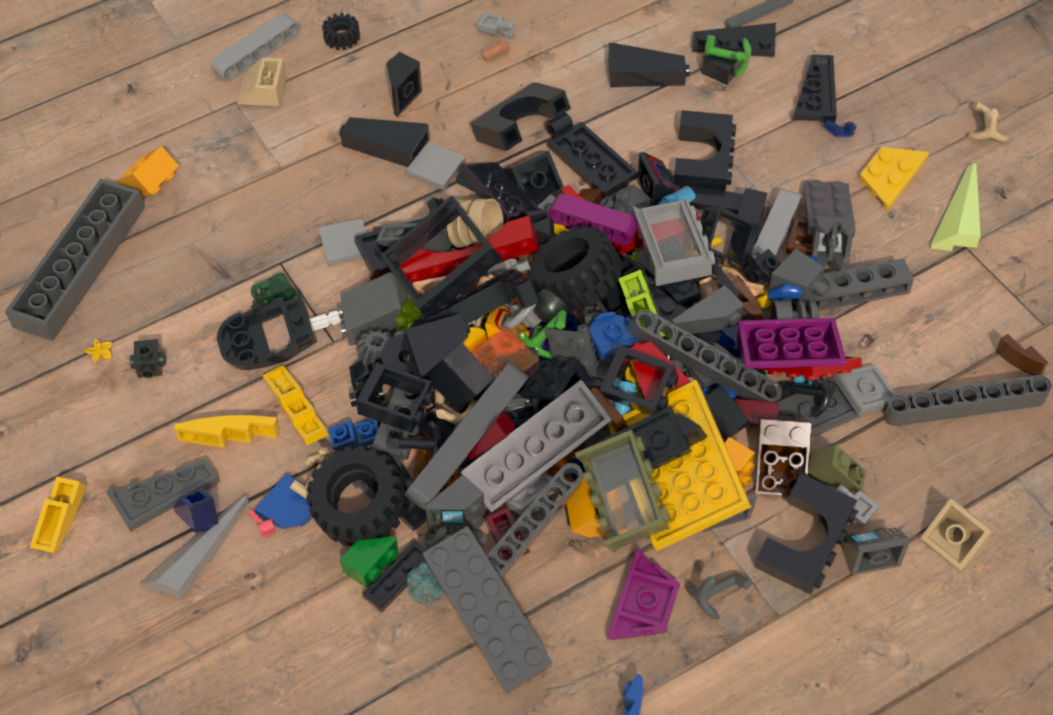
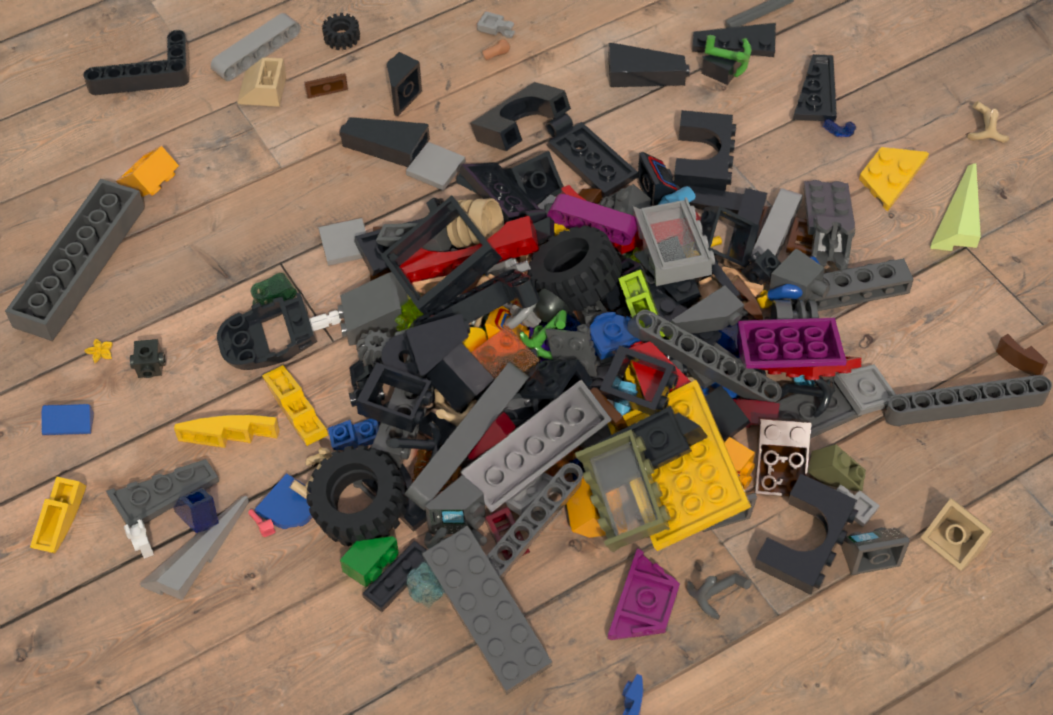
none -> blue slope [41,404,94,435]
none -> black beam [83,30,190,95]
none -> white plate [124,519,154,559]
none -> reddish brown slope [304,73,348,99]

